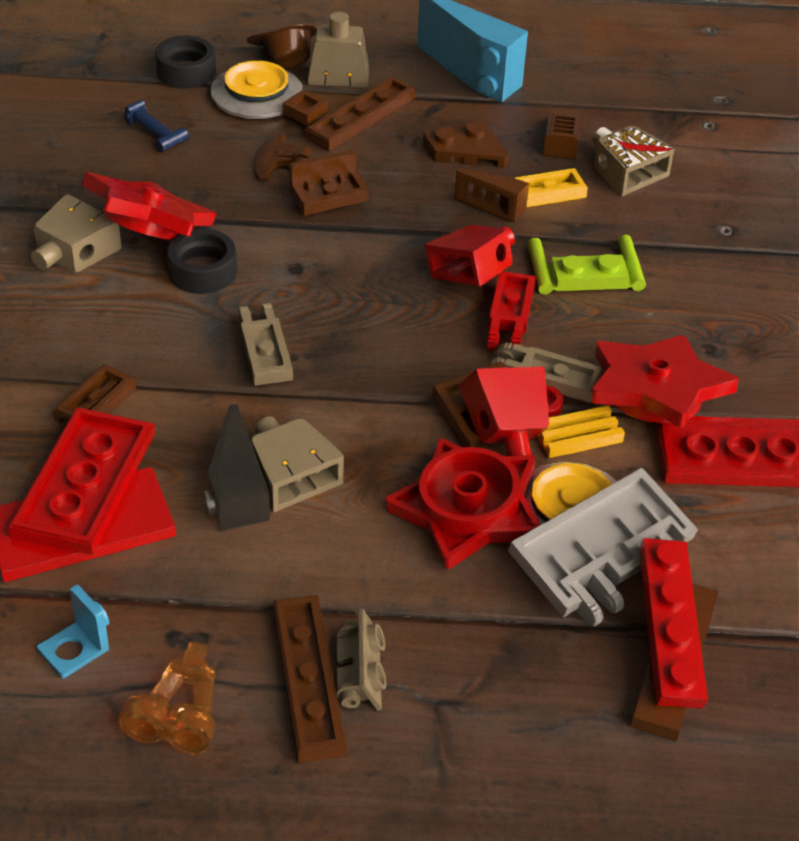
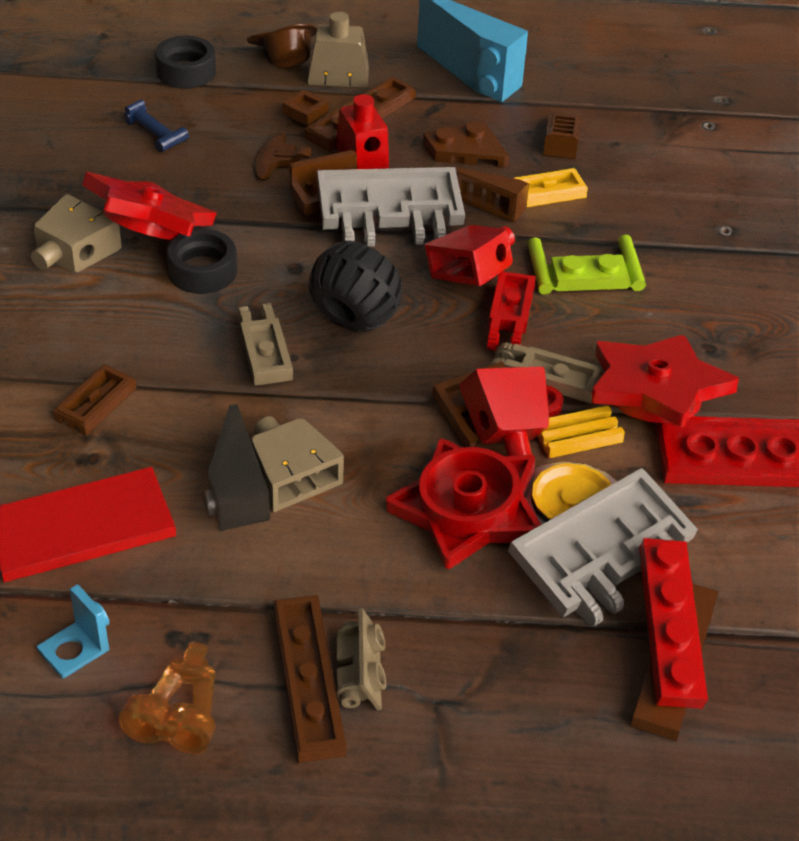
red tile [8,407,155,555] -> none
piece [211,61,302,119] -> none
dark tan torso [592,126,675,197] -> none
none -> black wheel [309,241,402,332]
none -> light grey hinge [317,167,465,246]
none -> red torso [336,94,389,169]

